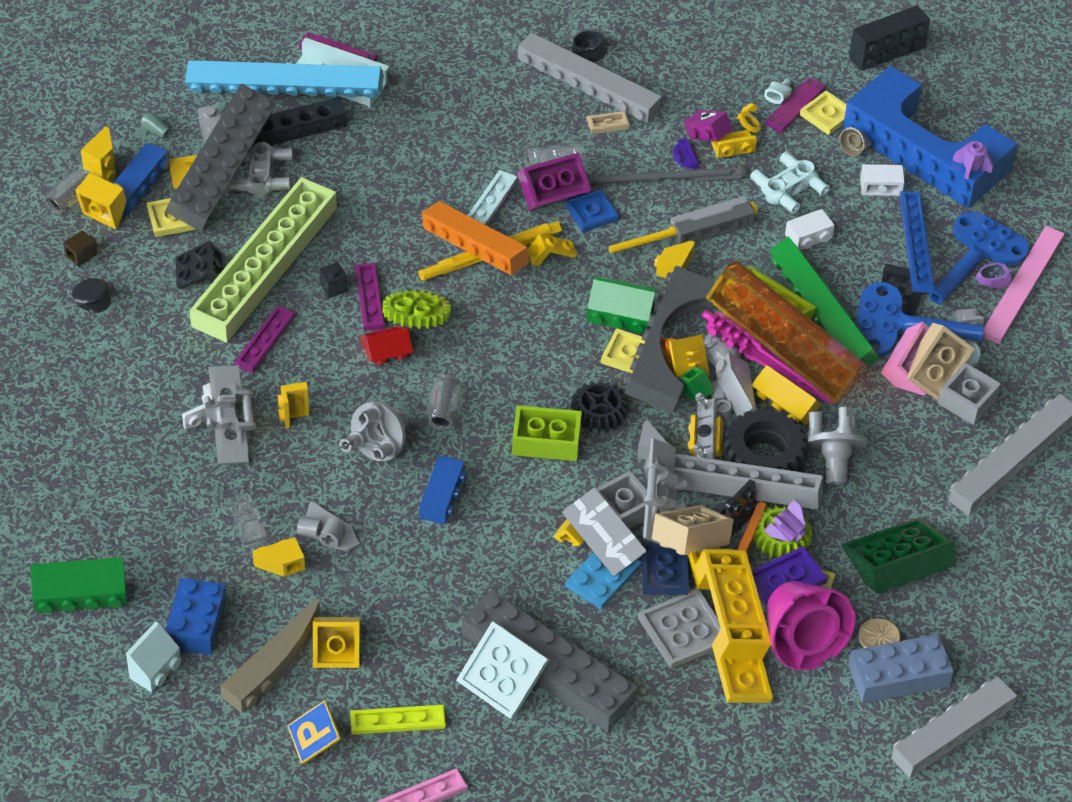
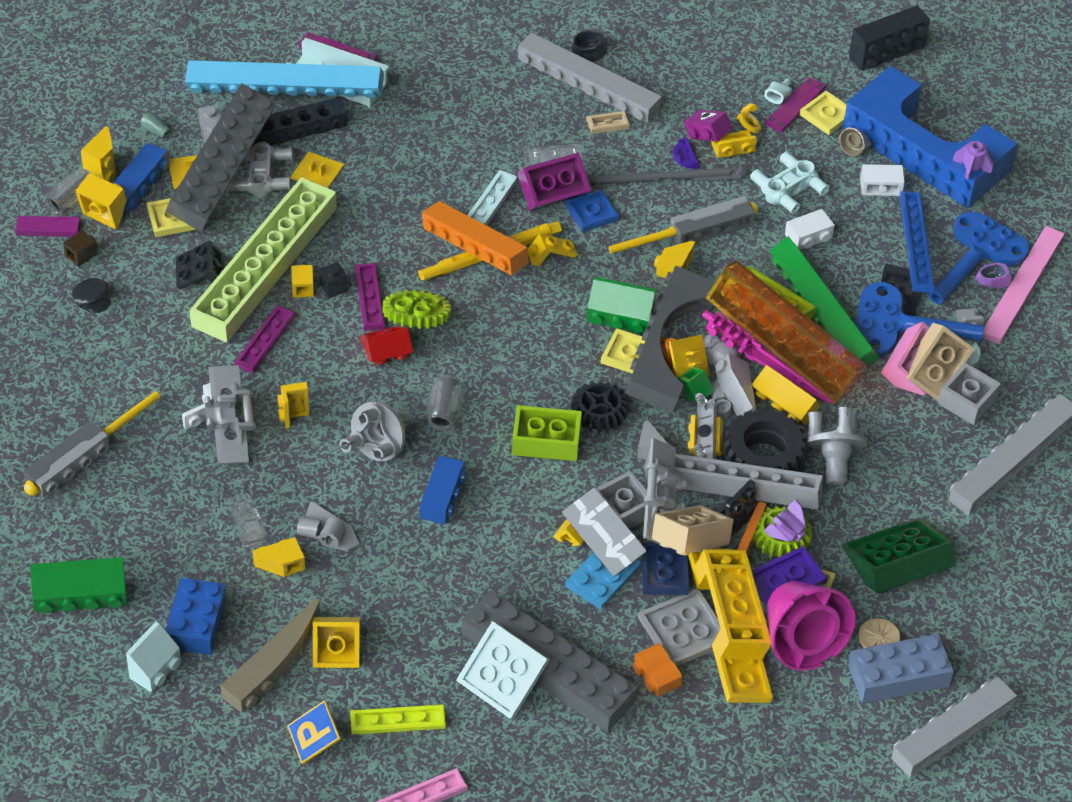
none -> magenta tile [15,216,80,237]
none -> piece [23,391,160,498]
none -> yellow piece [290,151,344,188]
none -> yellow brick [291,265,314,298]
none -> orange brick [633,643,682,697]

